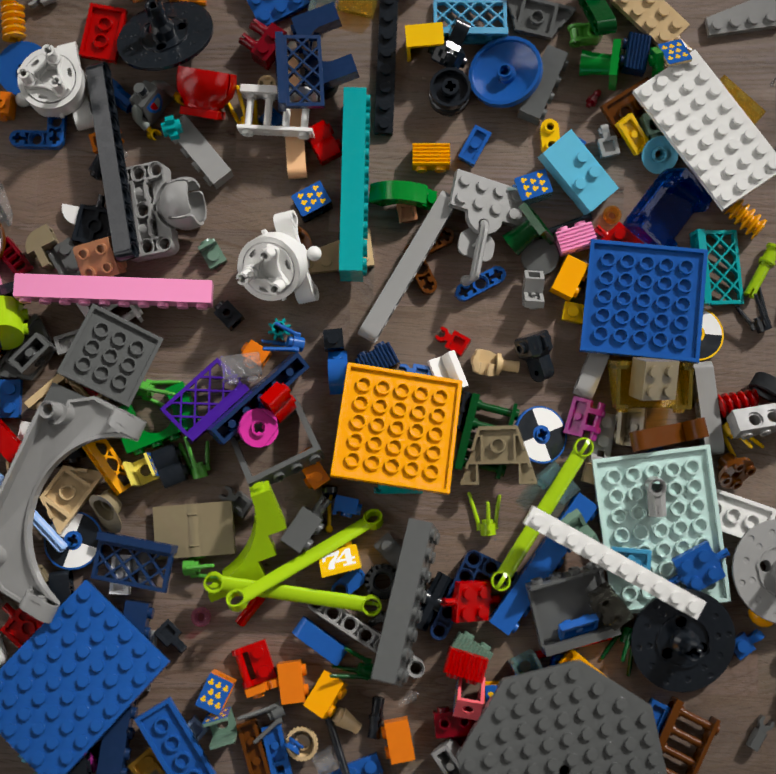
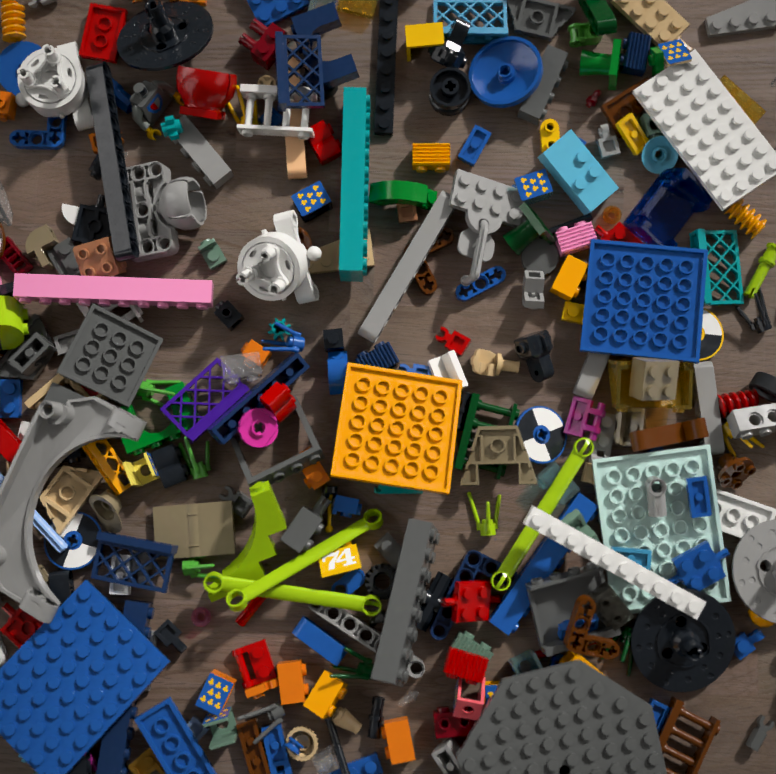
none -> reddish brown beam [563,595,620,659]
none -> blue plate [685,476,712,518]

